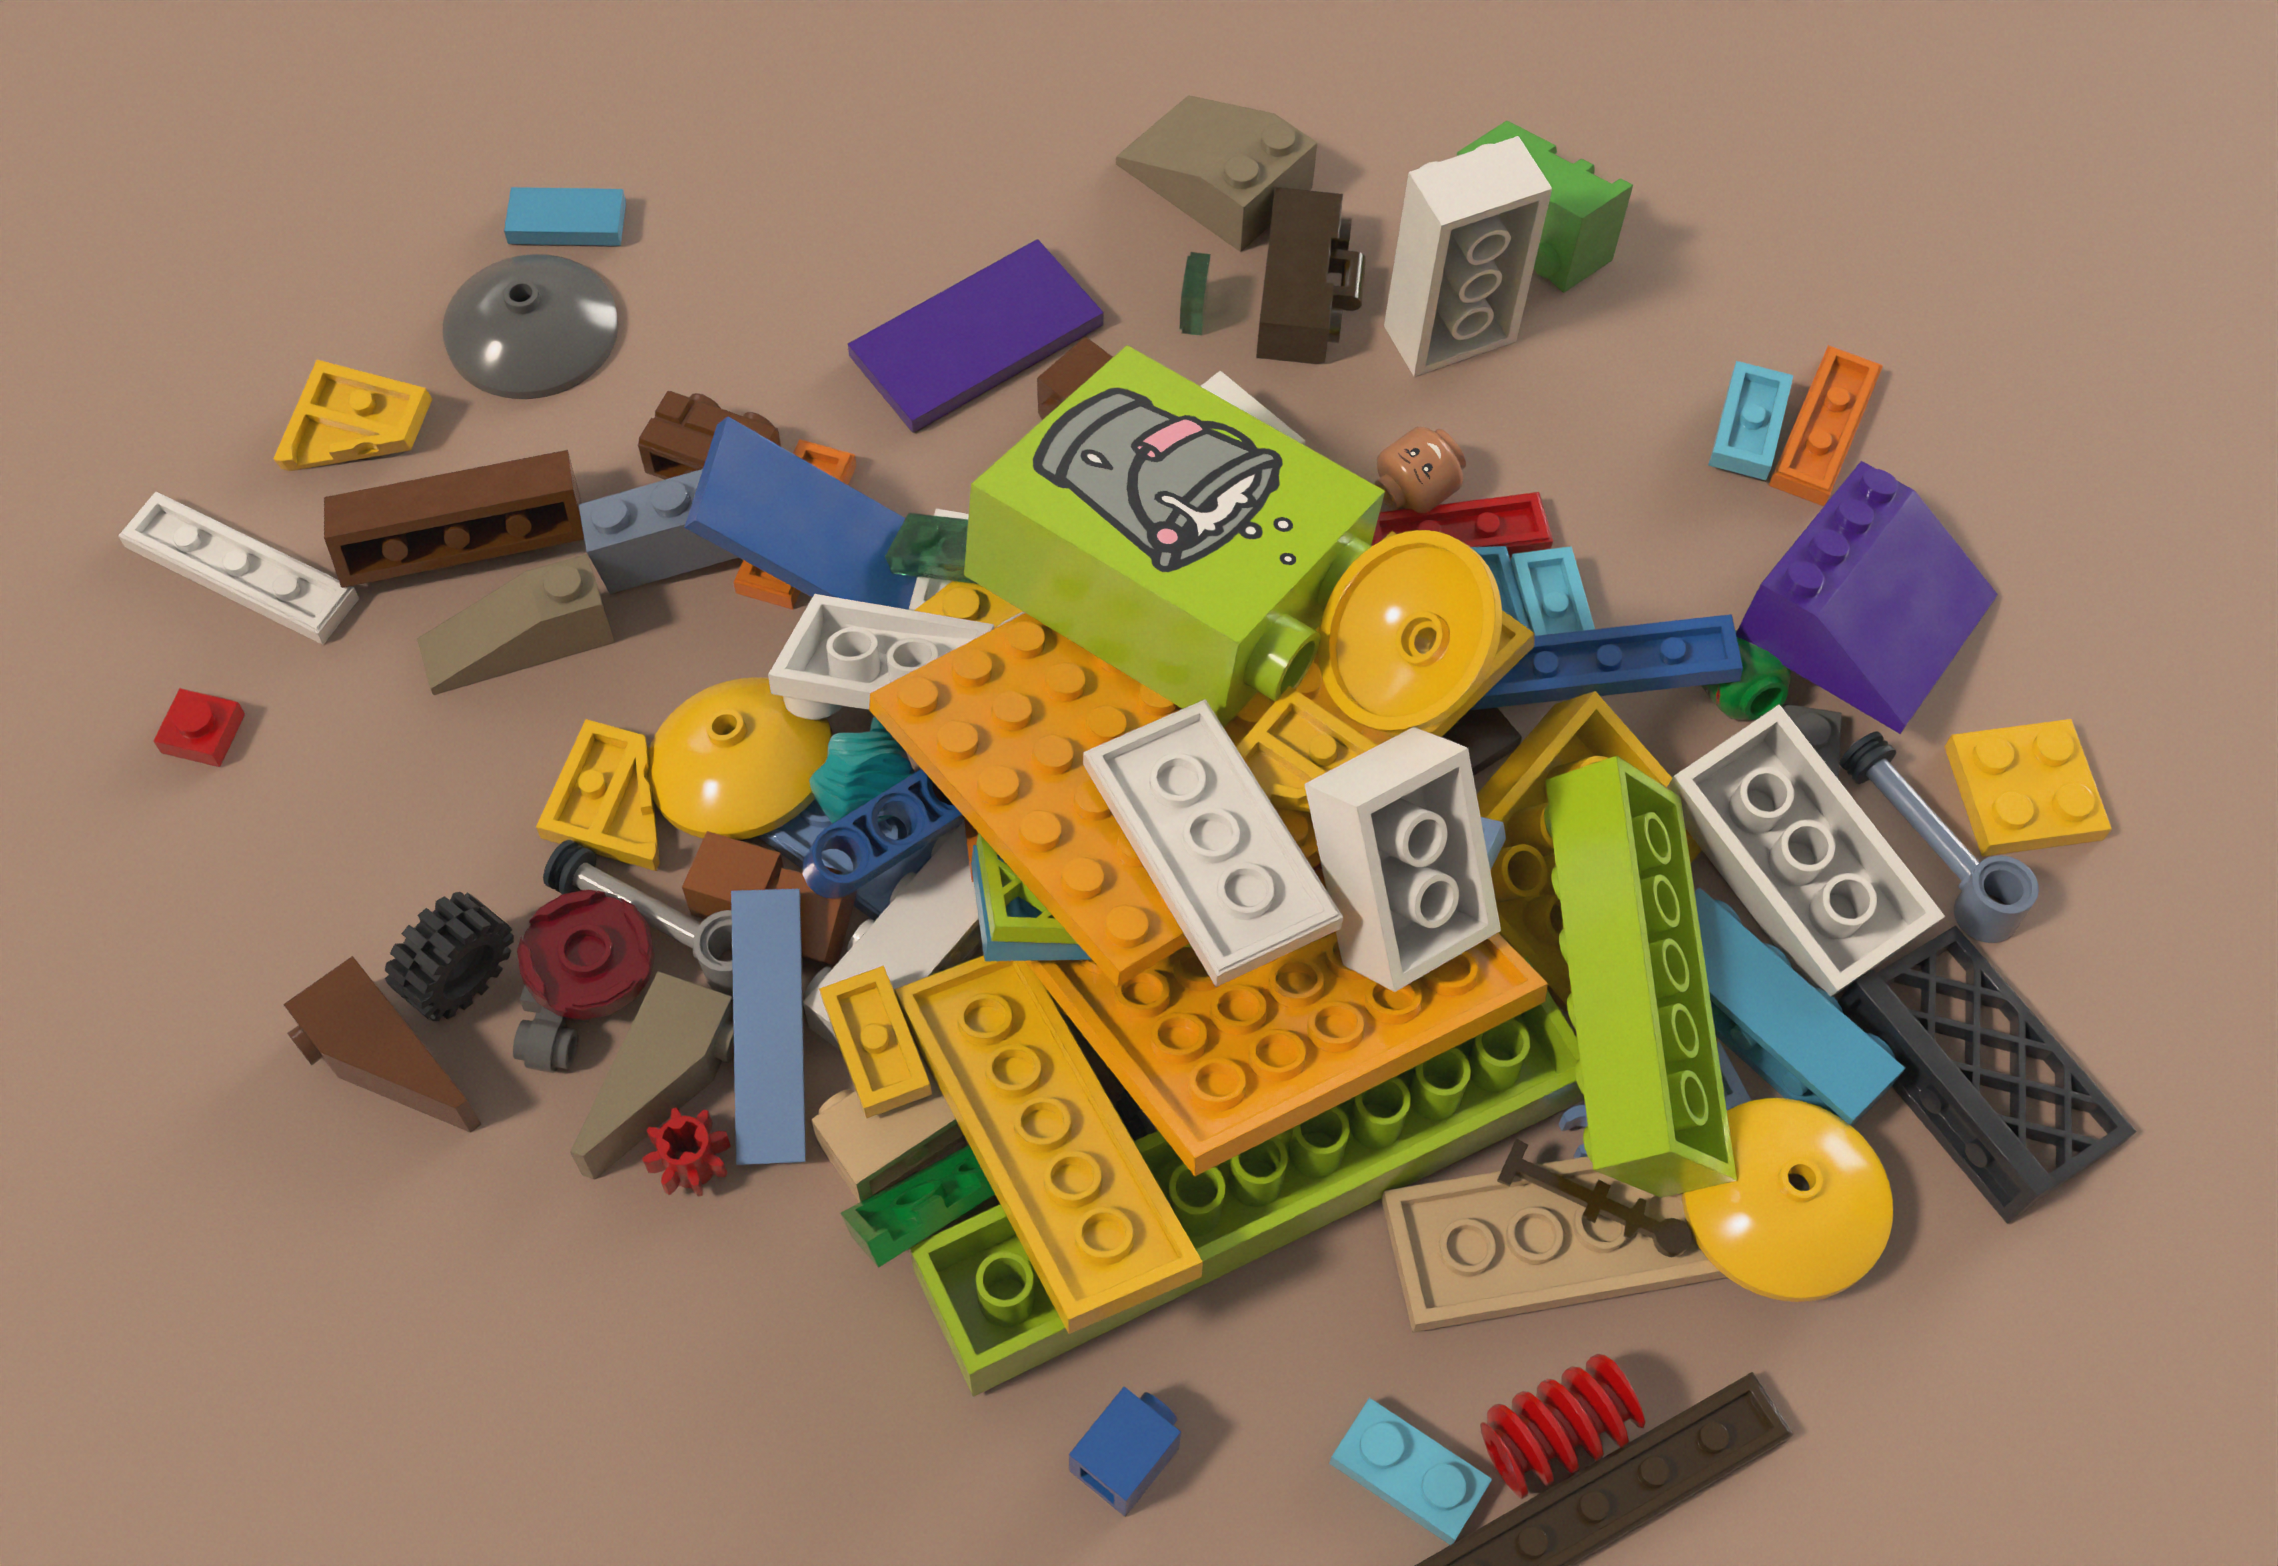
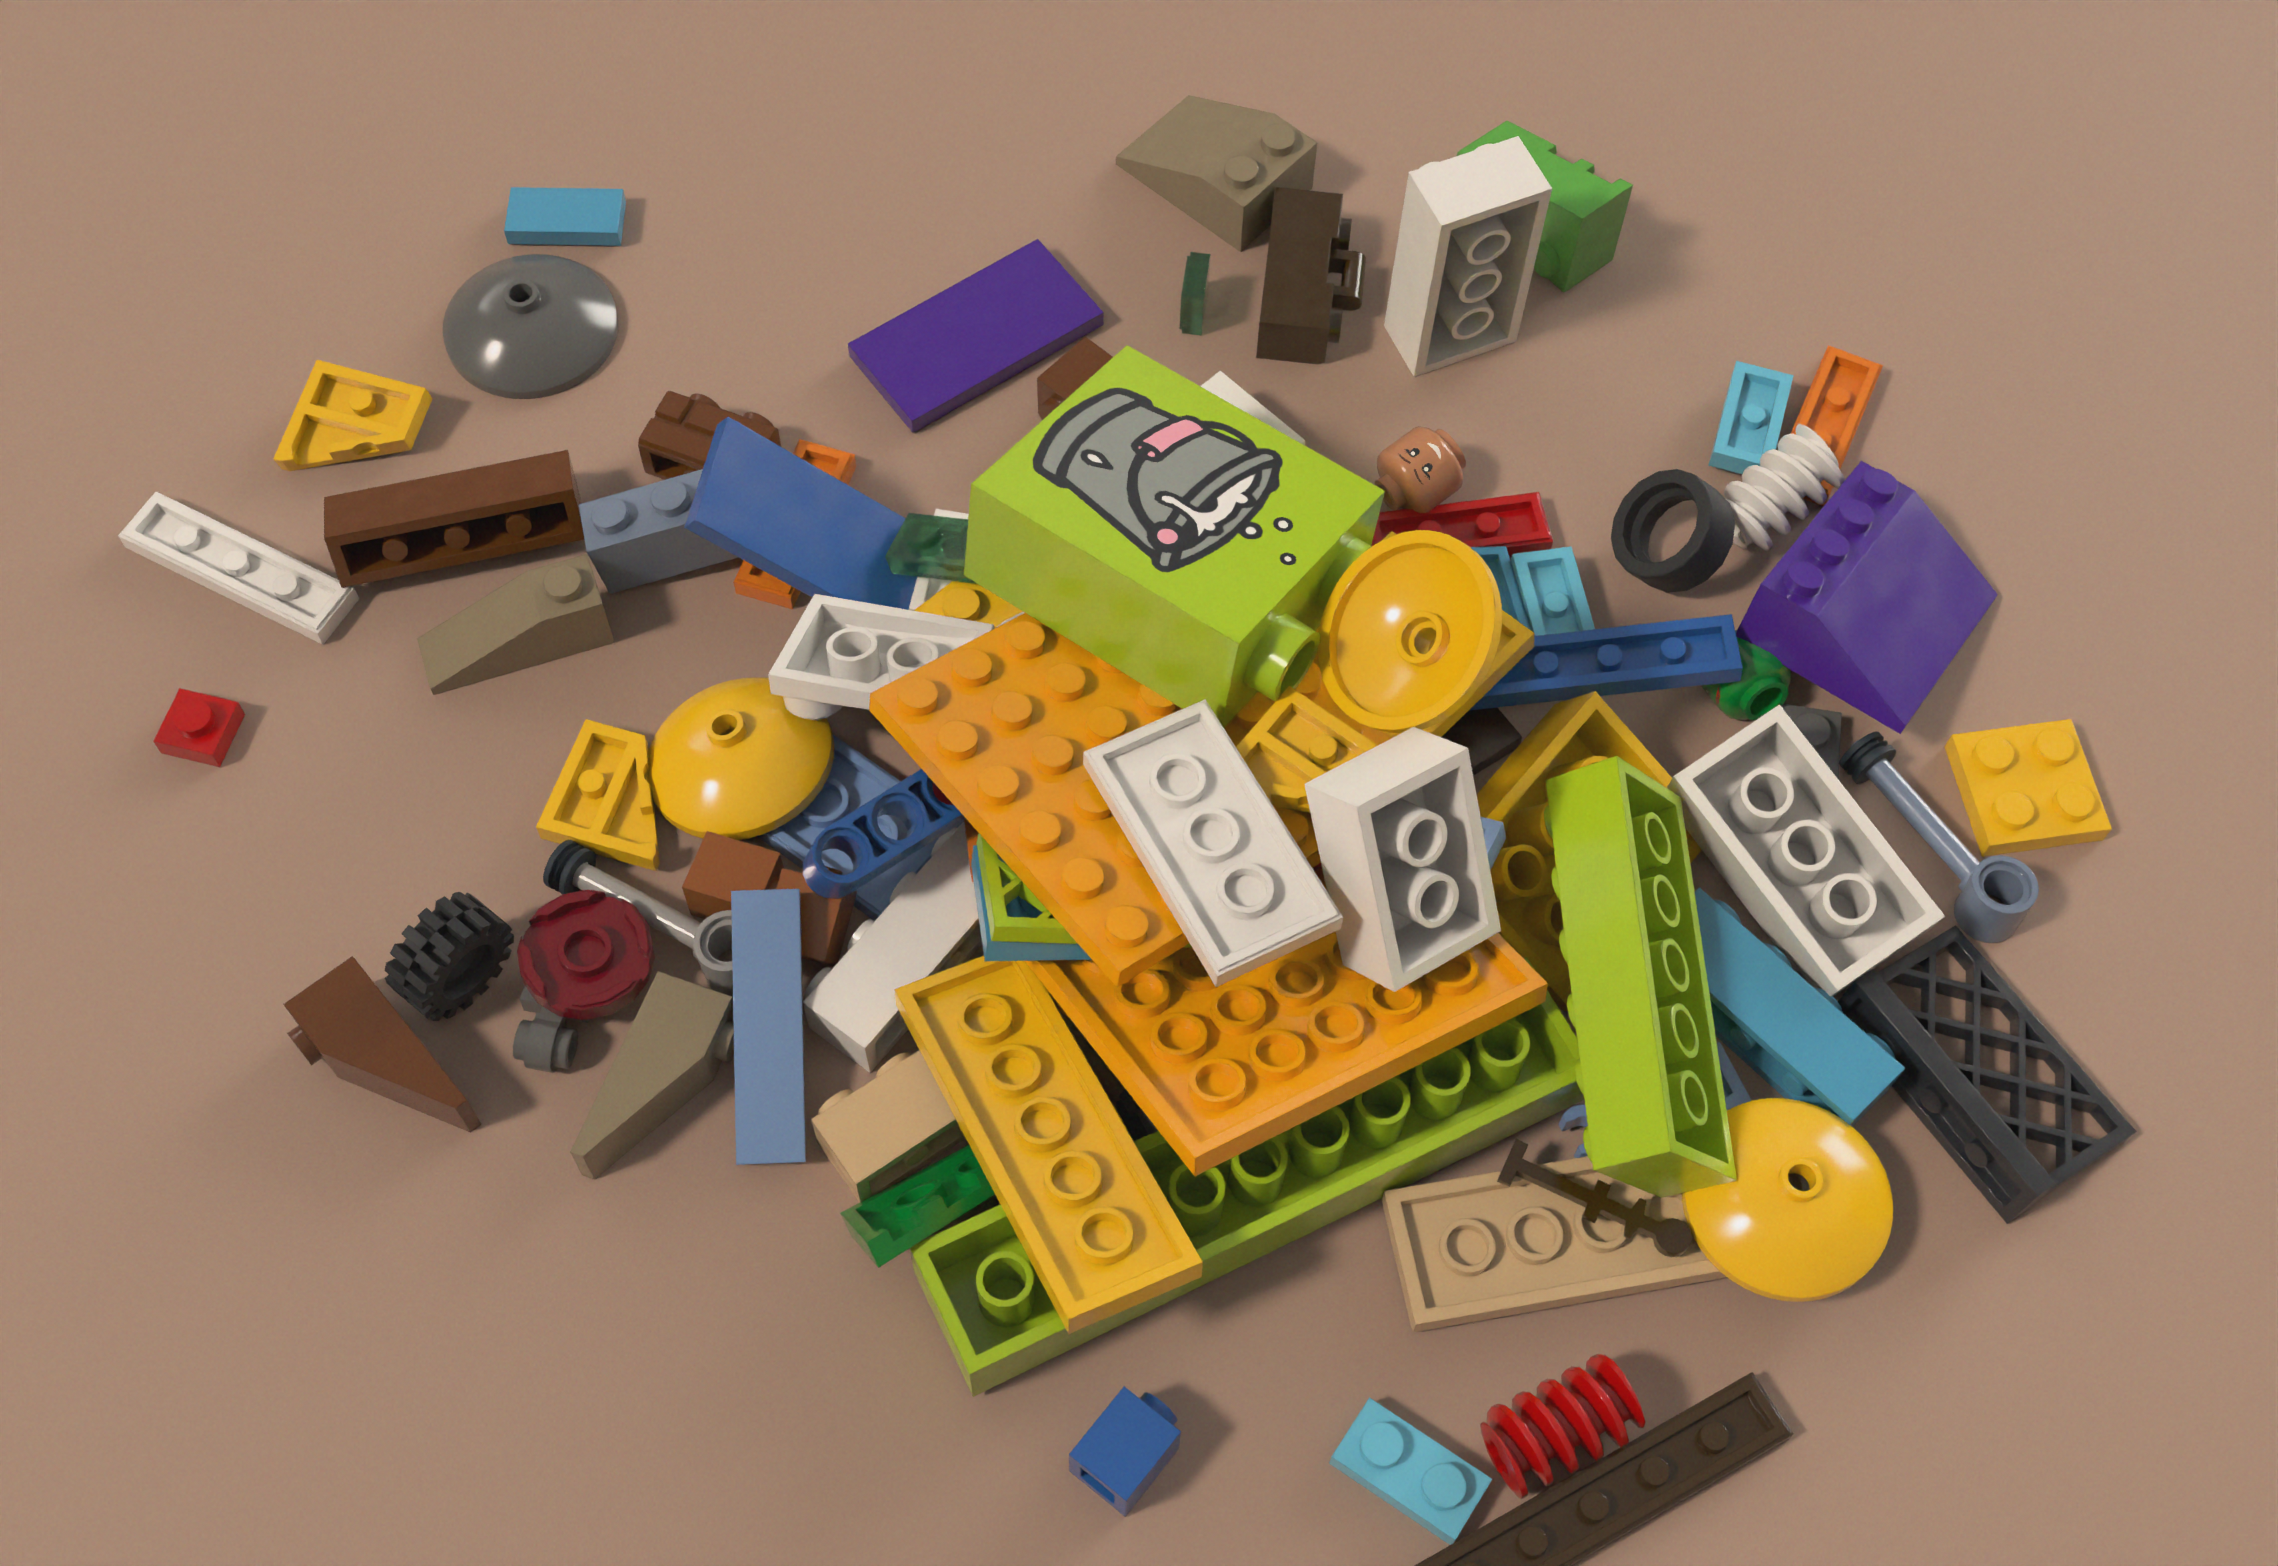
red gear [642,1108,731,1197] -> none
teal hair [809,717,915,824] -> none
yellow plate [819,965,932,1119] -> none
none -> black tyre [1611,469,1735,593]
none -> white piece [1724,423,1845,551]

